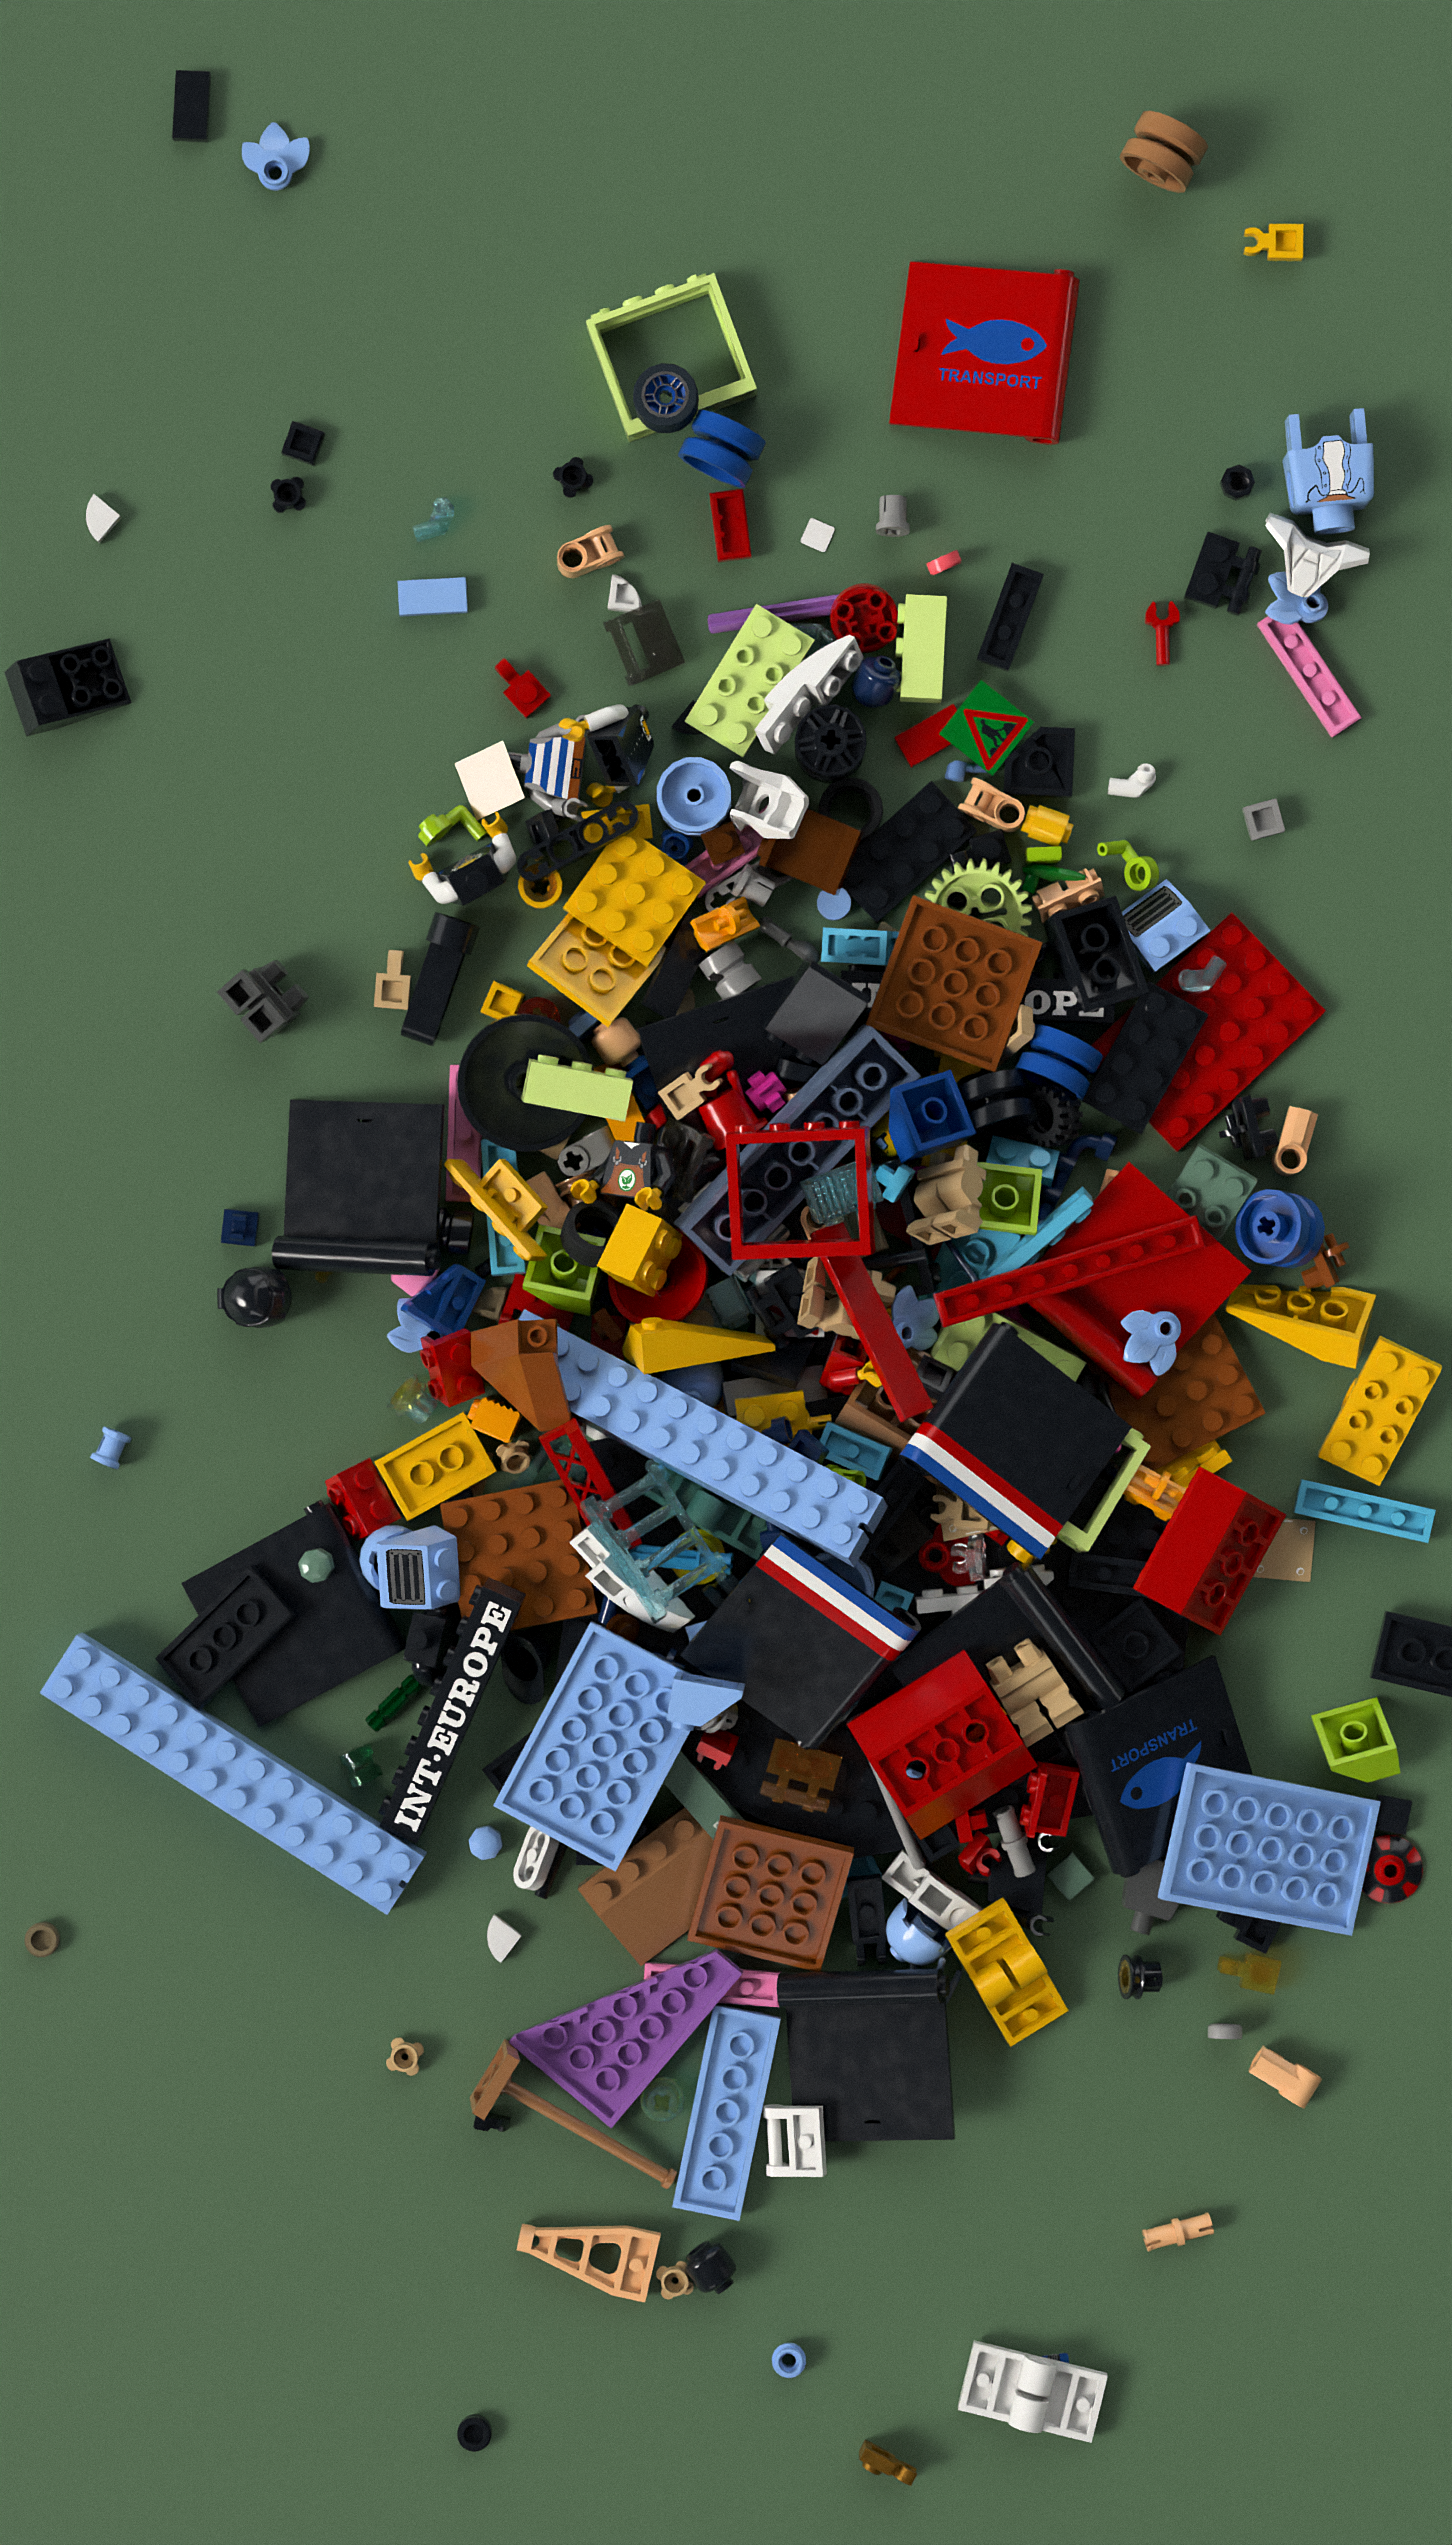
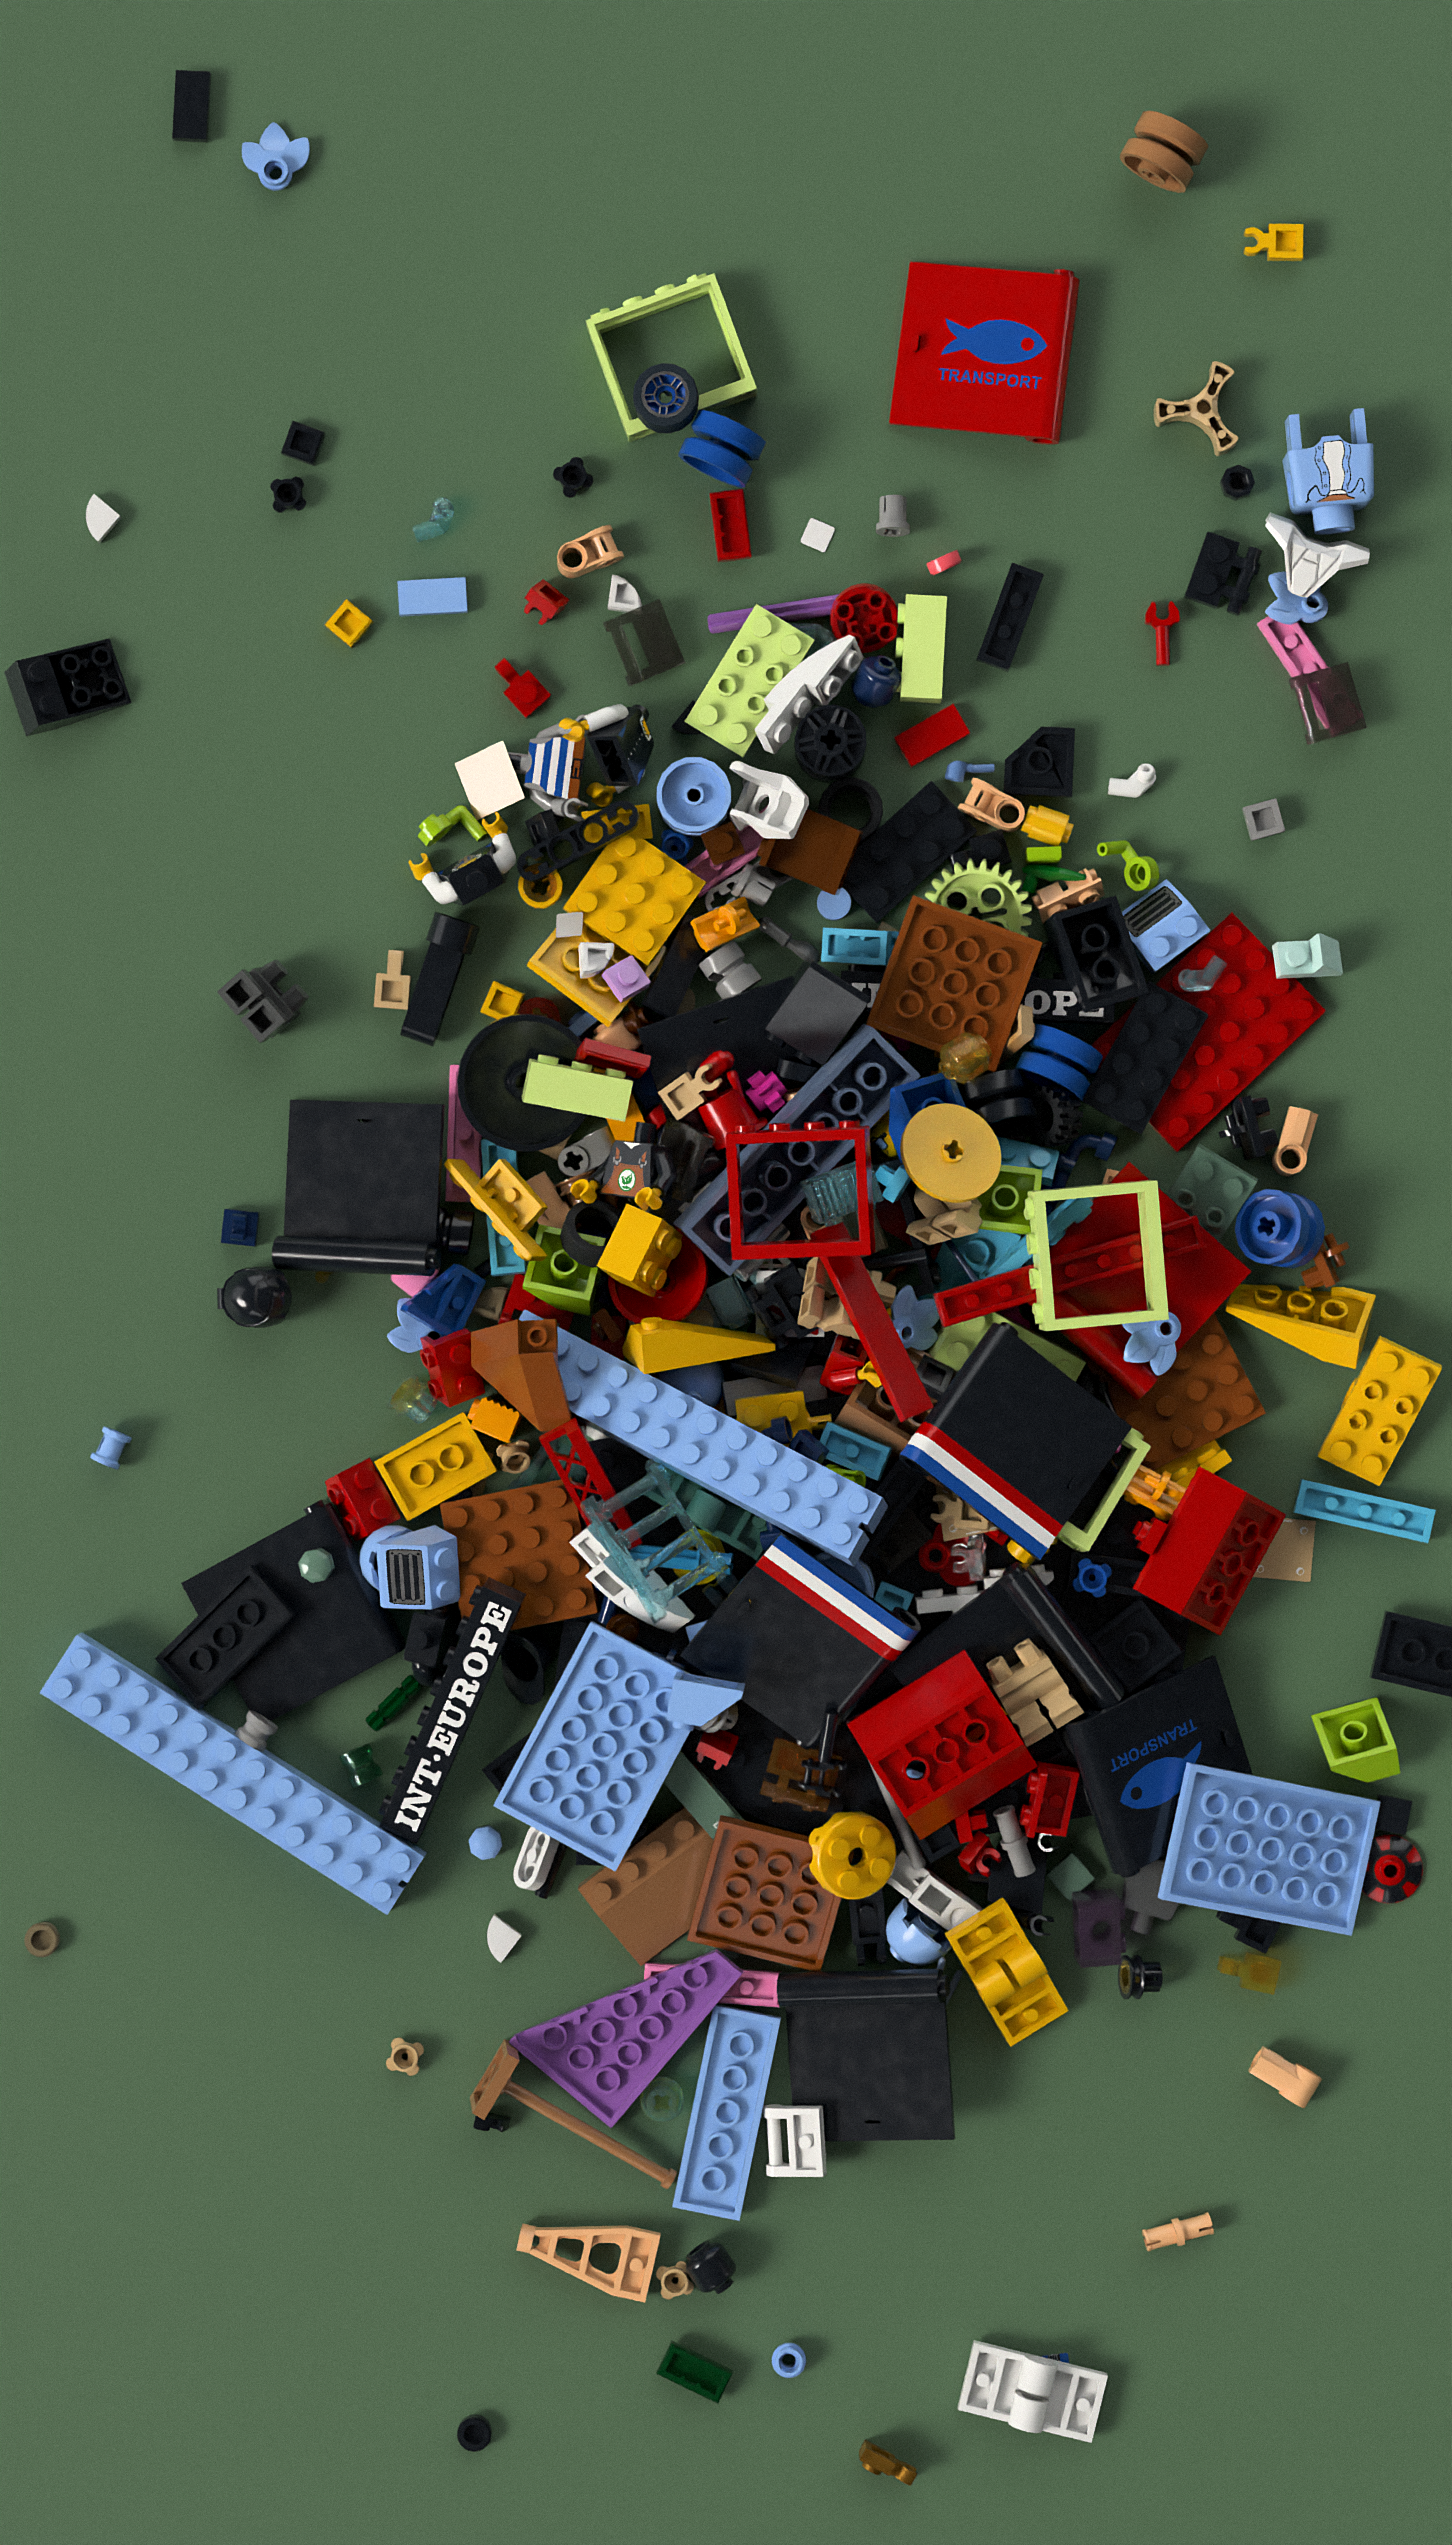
green piece [939,680,1034,776] -> none
light grey tile [1208,2023,1242,2039] -> none
none -> light grey wheel [235,1710,278,1752]
none -> yellow tile [325,599,374,648]
none -> red tile [524,579,570,625]
none -> white sticker [556,912,583,938]
none -> red tile [575,1038,651,1079]
none -> white tile [578,942,614,979]
none -> lavender plate [602,955,651,1003]
none -> reddish brown plate [623,1001,653,1036]
none -> dark green plate [656,2340,733,2404]
none -> black piece [798,1710,847,1797]
none -> yellow plate [809,1811,896,1900]
none -> yellow piece [900,1103,1001,1203]
none -> clear yellow head [939,1032,992,1084]
none -> yellowish green window [1023,1180,1169,1331]
none -> clear purple brick [1072,1889,1126,1968]
none -> blue plate [1073,1558,1112,1597]
none -> red plate [1132,1517,1168,1555]
none -> tan piece [1154,361,1238,456]
none -> light aqua slope [1272,933,1343,979]
none -> clear smoke plate [1288,662,1367,745]

